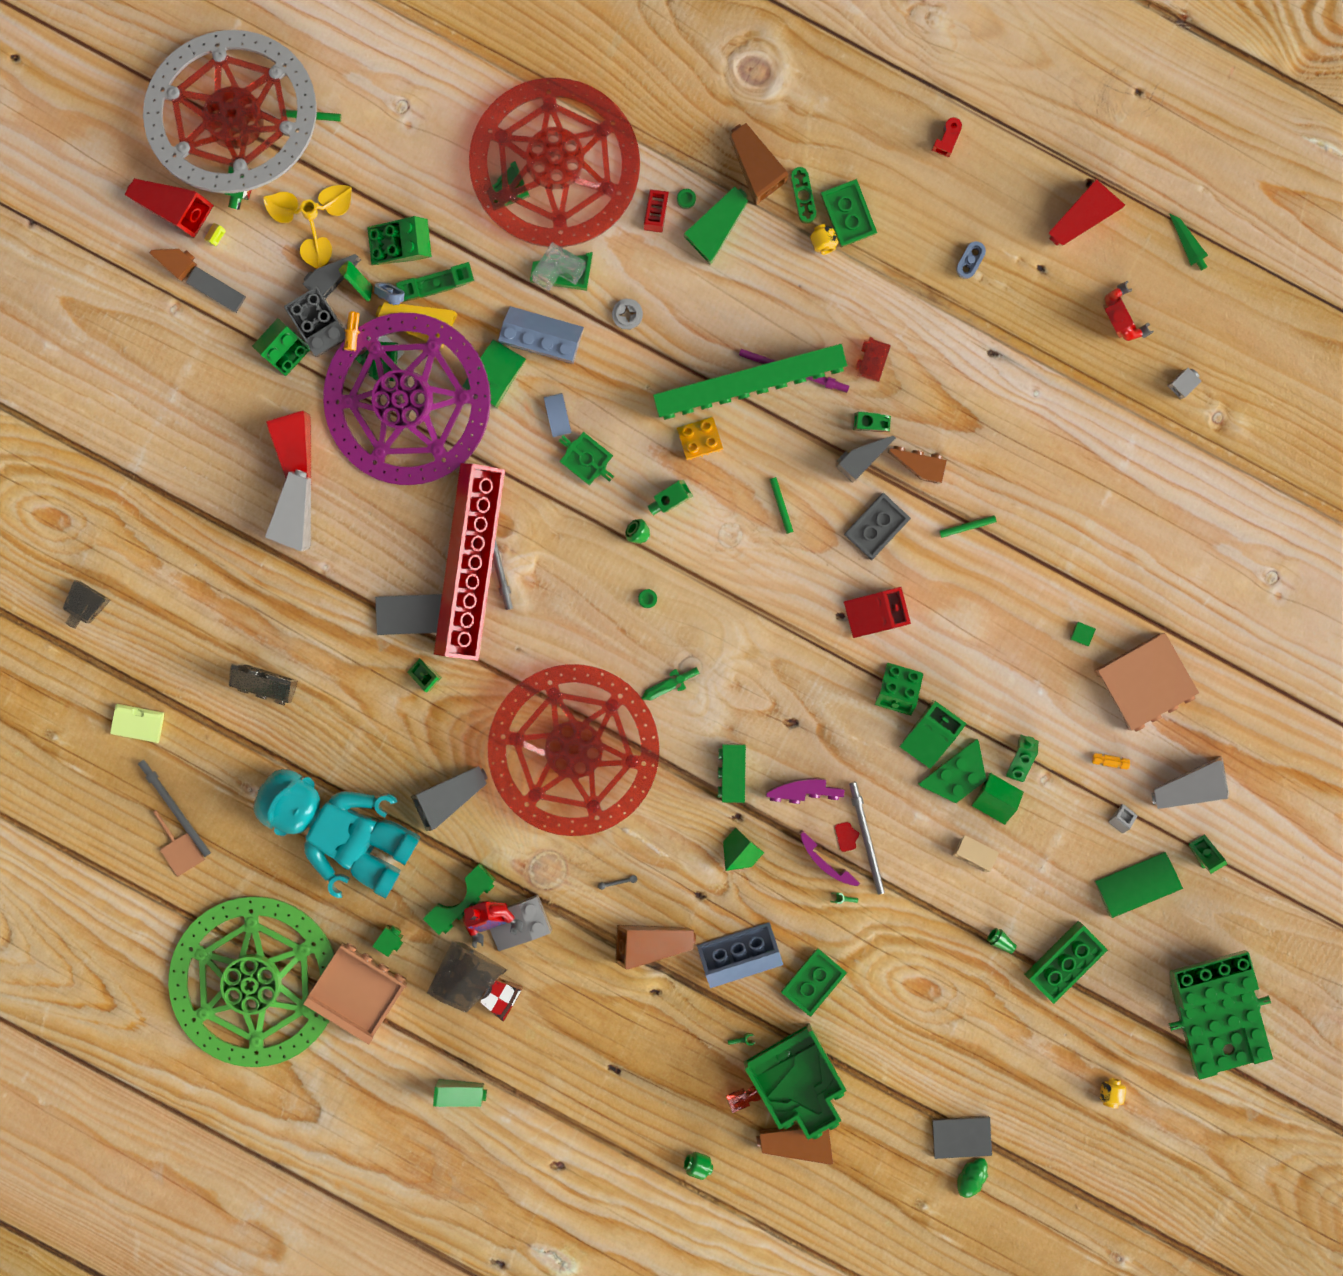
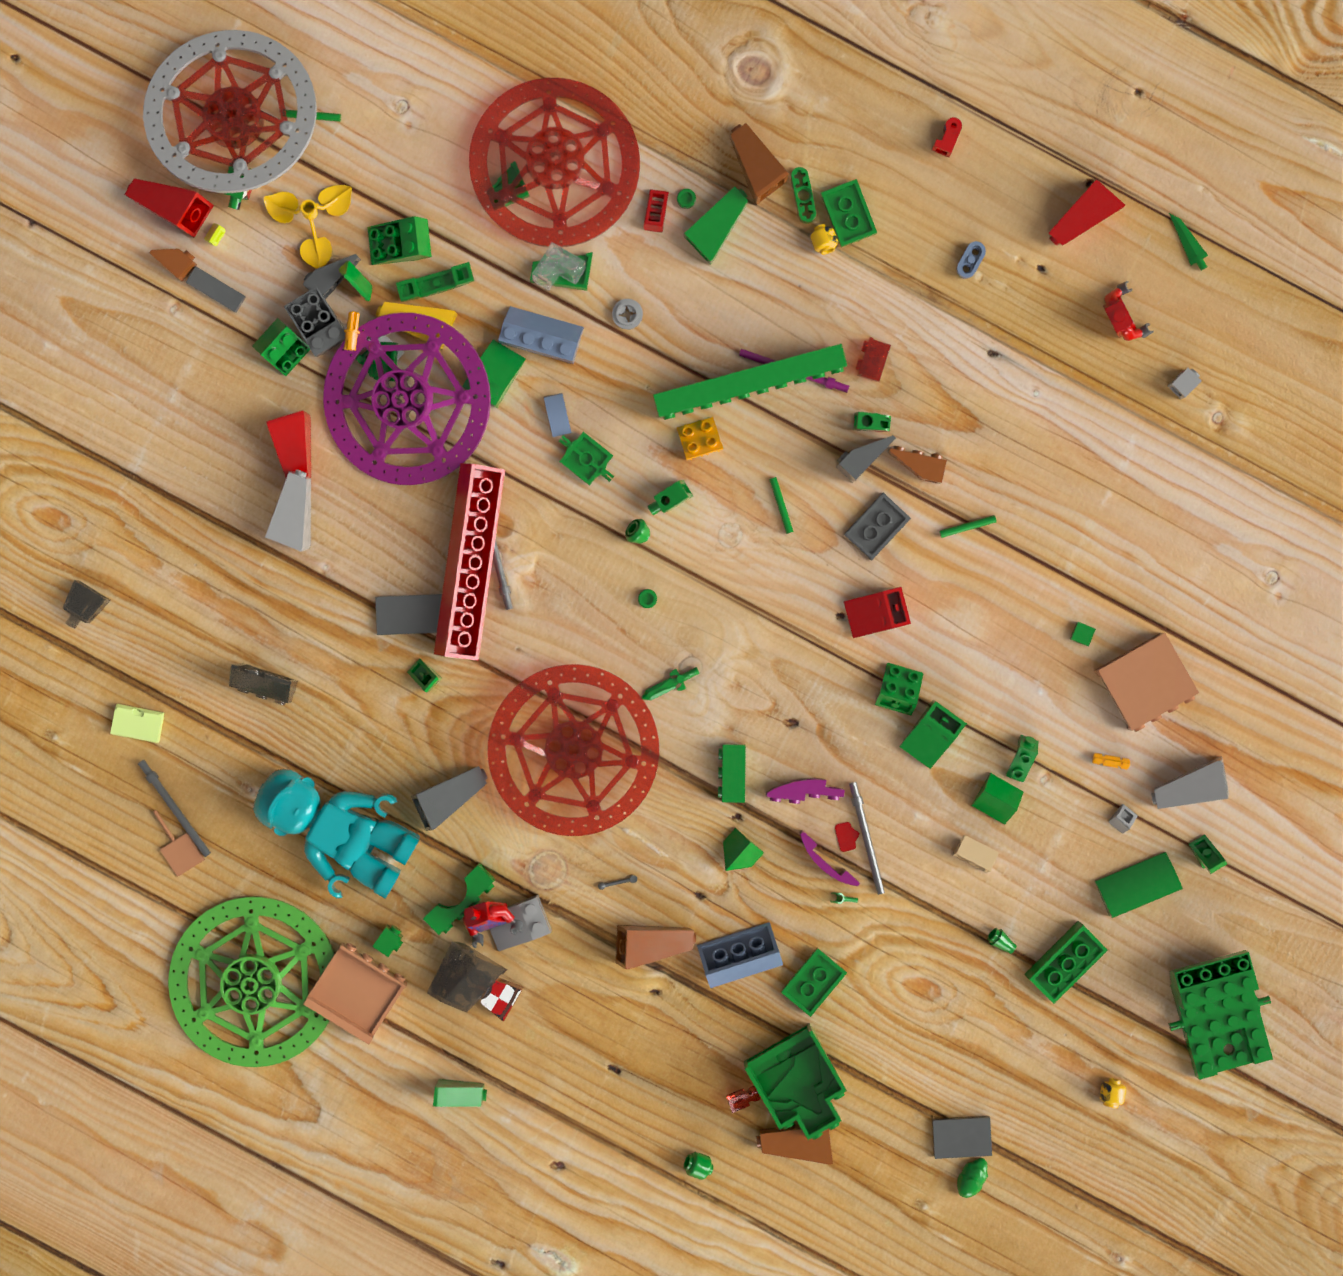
sand blue plate [374,283,405,305] -> none
green hand [728,1033,755,1046] -> none
green wing [918,739,986,803] -> none

